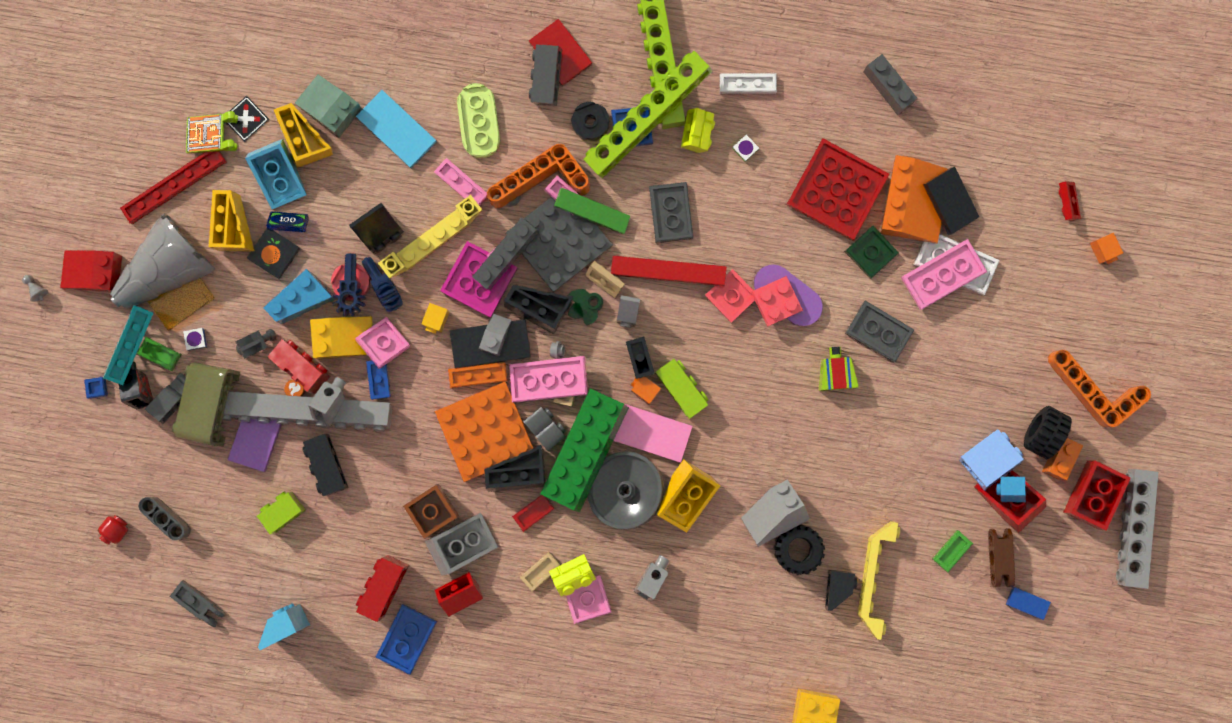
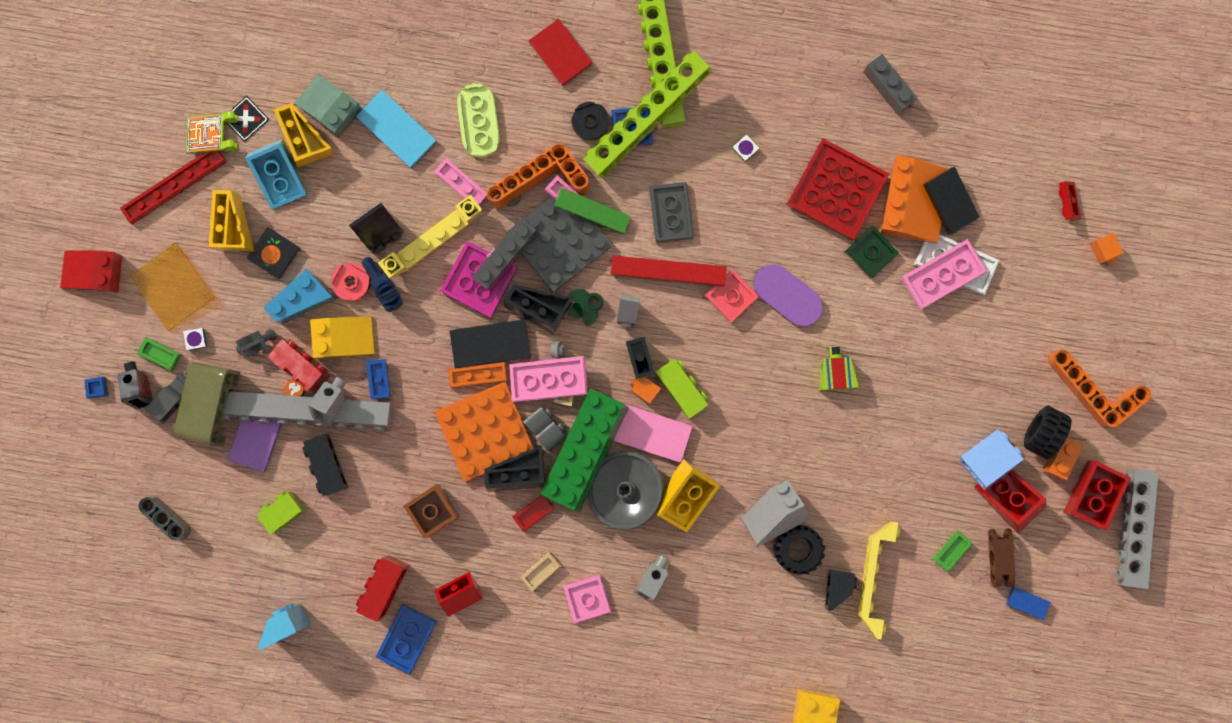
light grey piece [22,275,48,302] -> none
red head [98,515,128,545] -> none
teal fence [103,305,153,385] -> none
light grey cone [110,213,215,309] -> none
dark grey hinge [169,580,225,627] -> none
clear blue tile [266,211,309,232] -> none
dark blue gear [333,253,366,317] -> none
bright pink tile [355,317,410,369] -> none
yellow brick [421,303,450,334] -> none
light grey slope [425,513,498,576] -> none
light grey slope [479,314,512,356] -> none
dark grey brick [529,44,563,106] -> none
neon yellow brick [549,554,596,597] -> none
tan plate [585,261,625,298] -> none
neon yellow brick [681,108,715,153] -> none
white tile [720,73,777,94] -> none
coral plate [751,276,803,327] -> none
dark grey tile [845,300,914,363] -> none
dark azure brick [997,477,1026,502] -> none

